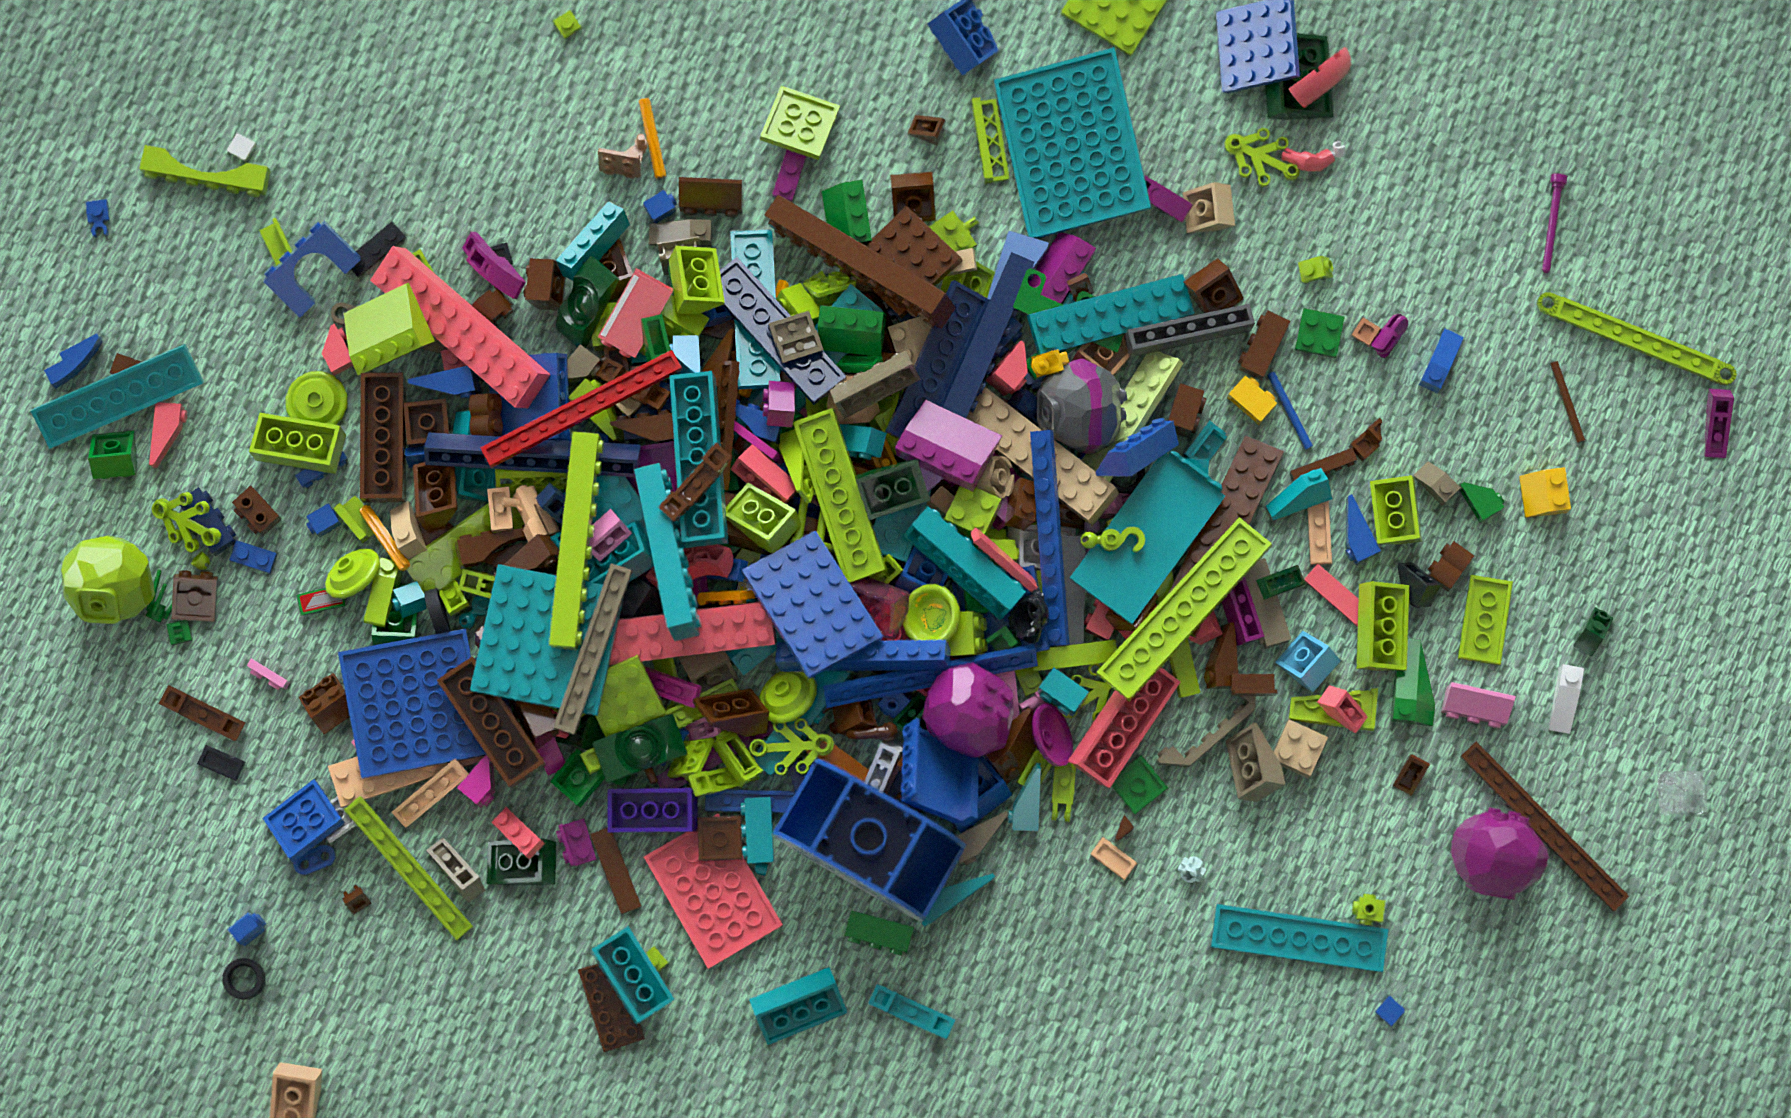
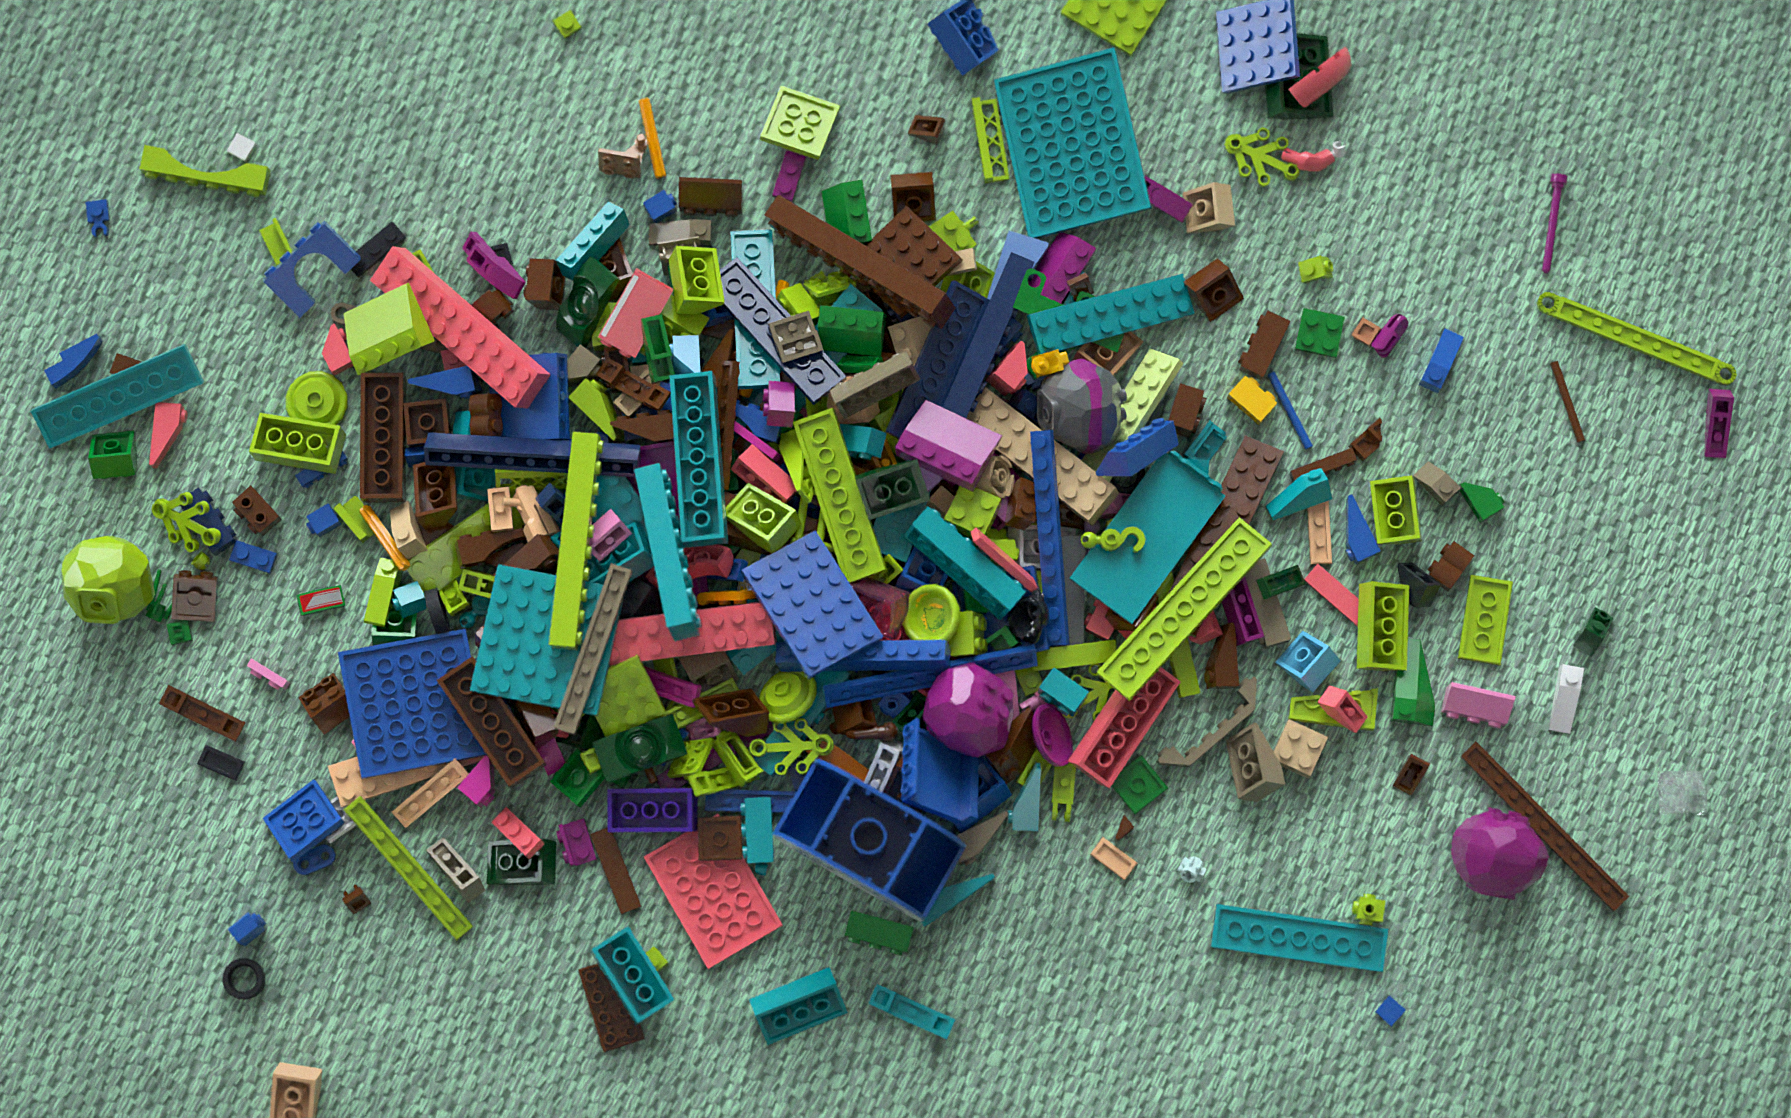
lime piece [325,549,380,599] -> none
red plate [480,350,682,468] -> none
reddish brown slope [658,443,732,522] -> none
dark grey brick [1124,304,1255,357] -> none
reddish brown panel [1230,674,1278,696] -> none
yellow slope [1519,467,1571,518] -> none

